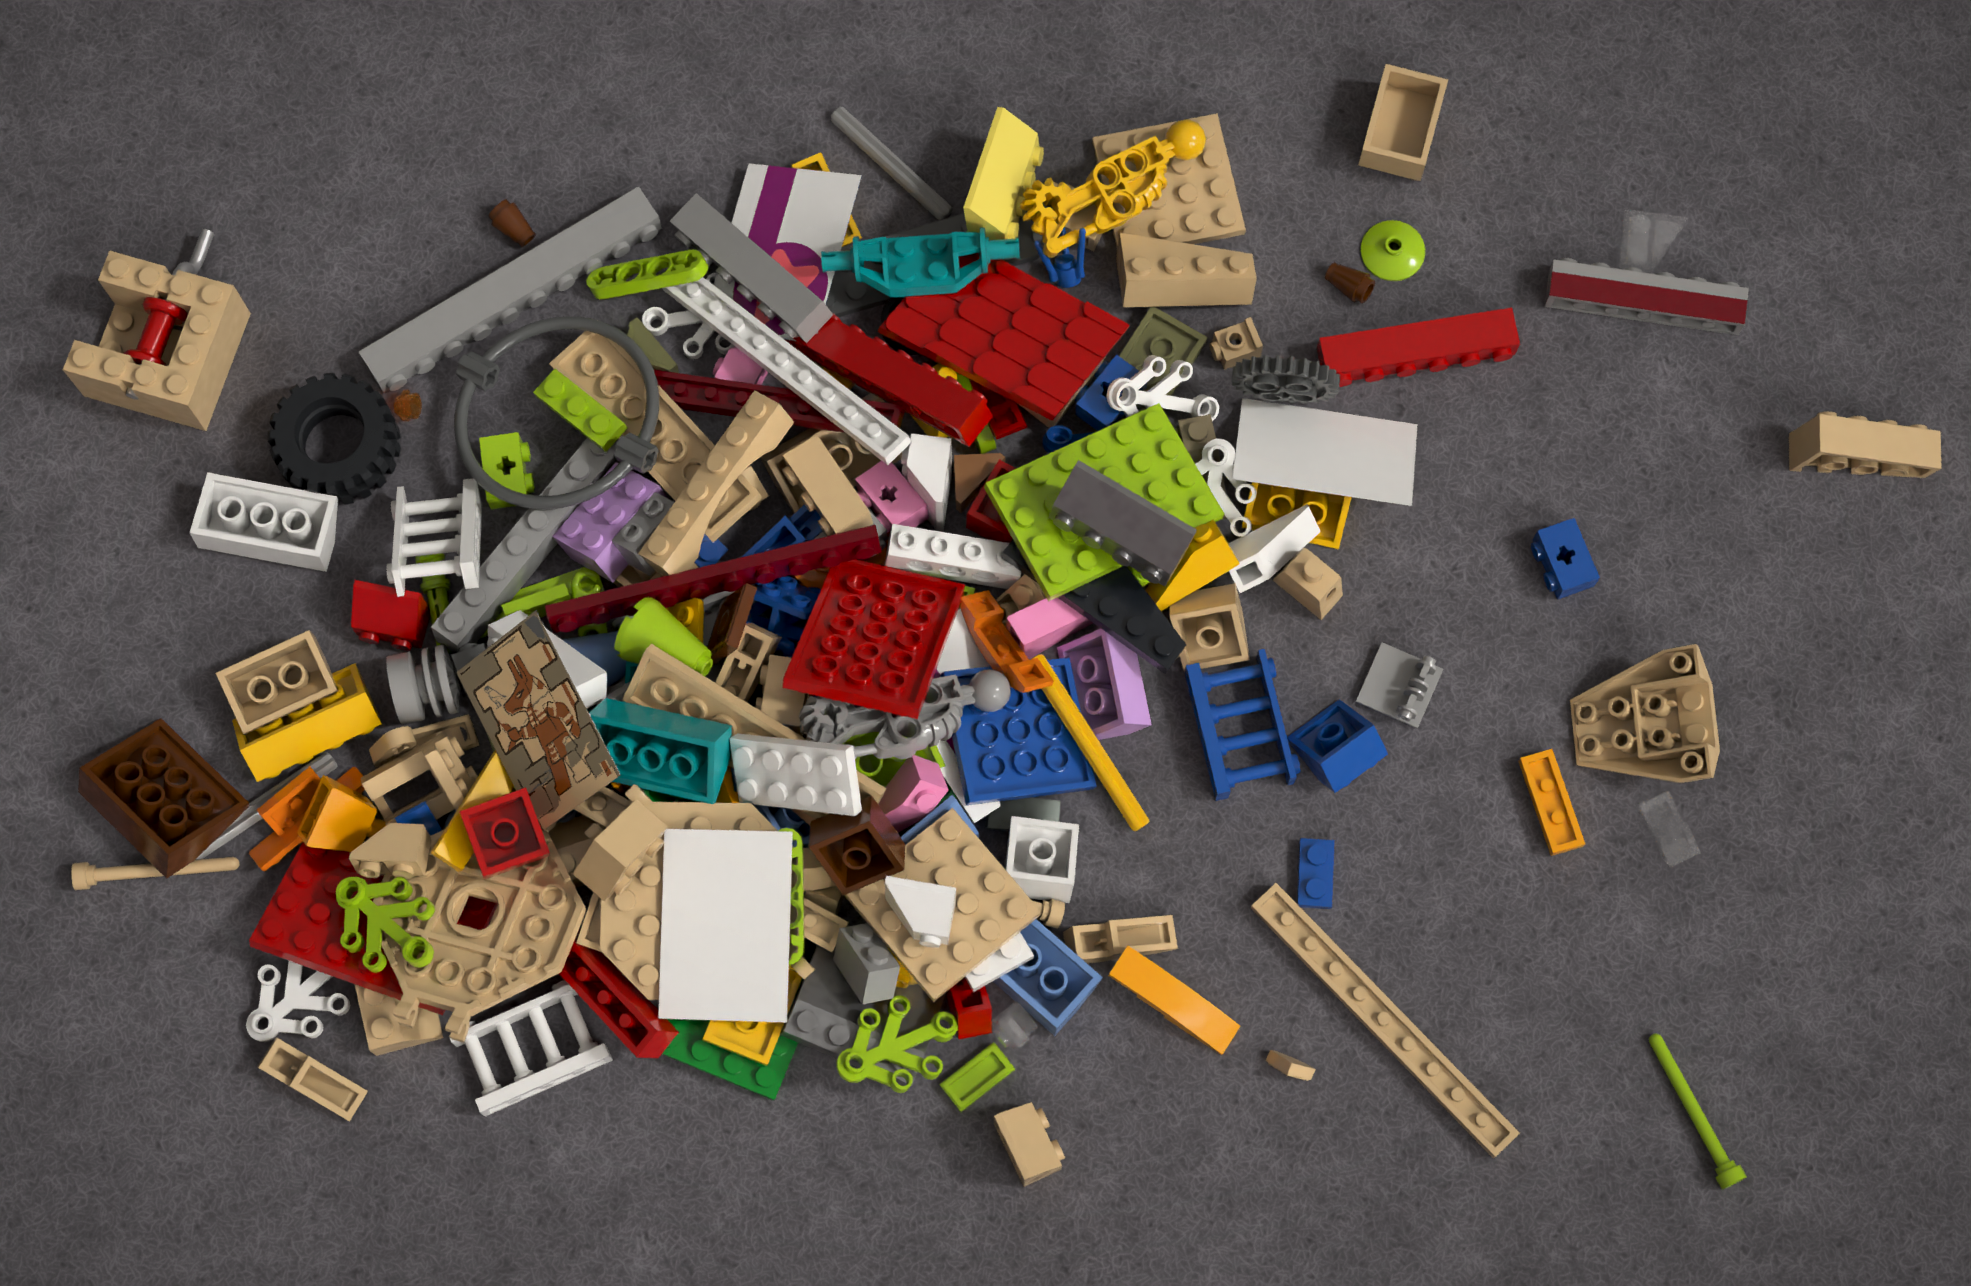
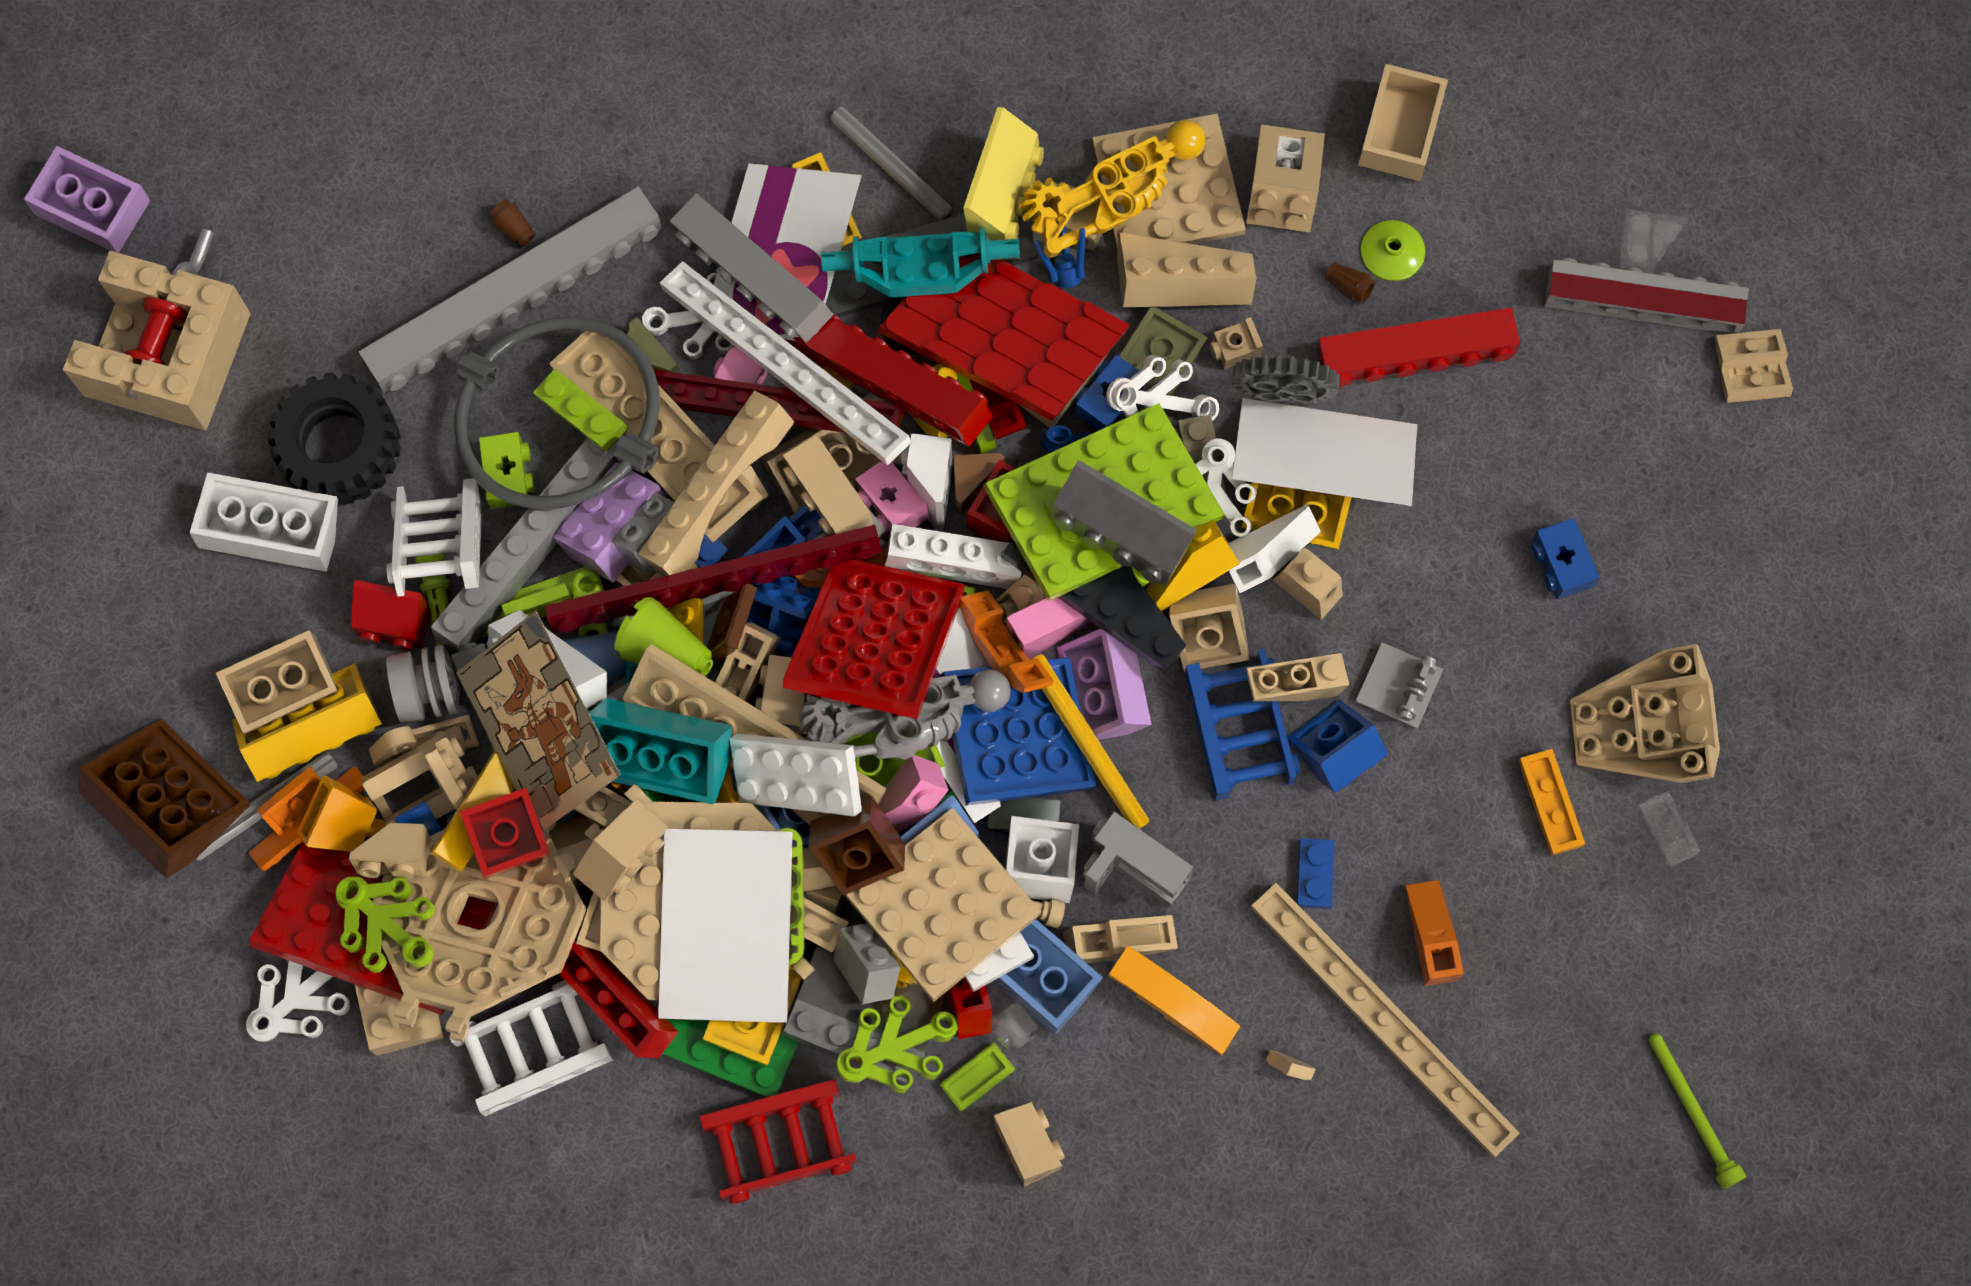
tan piece [71,857,240,890] -> none
tan slope [257,1037,368,1121] -> none
clear orange plate [394,389,422,422] -> none
lime beam [586,249,708,299] -> none
white slope [885,876,956,948] -> none
tan wedge [1789,411,1941,478] -> none
none -> lavender brick [24,146,150,253]
none -> red fence [700,1079,858,1204]
none -> light grey brick [1083,812,1193,907]
none -> tan brick [1246,124,1325,232]
none -> tan slope [1246,653,1349,702]
none -> orange slope [1405,880,1464,986]
none -> tan slope [1715,329,1793,403]

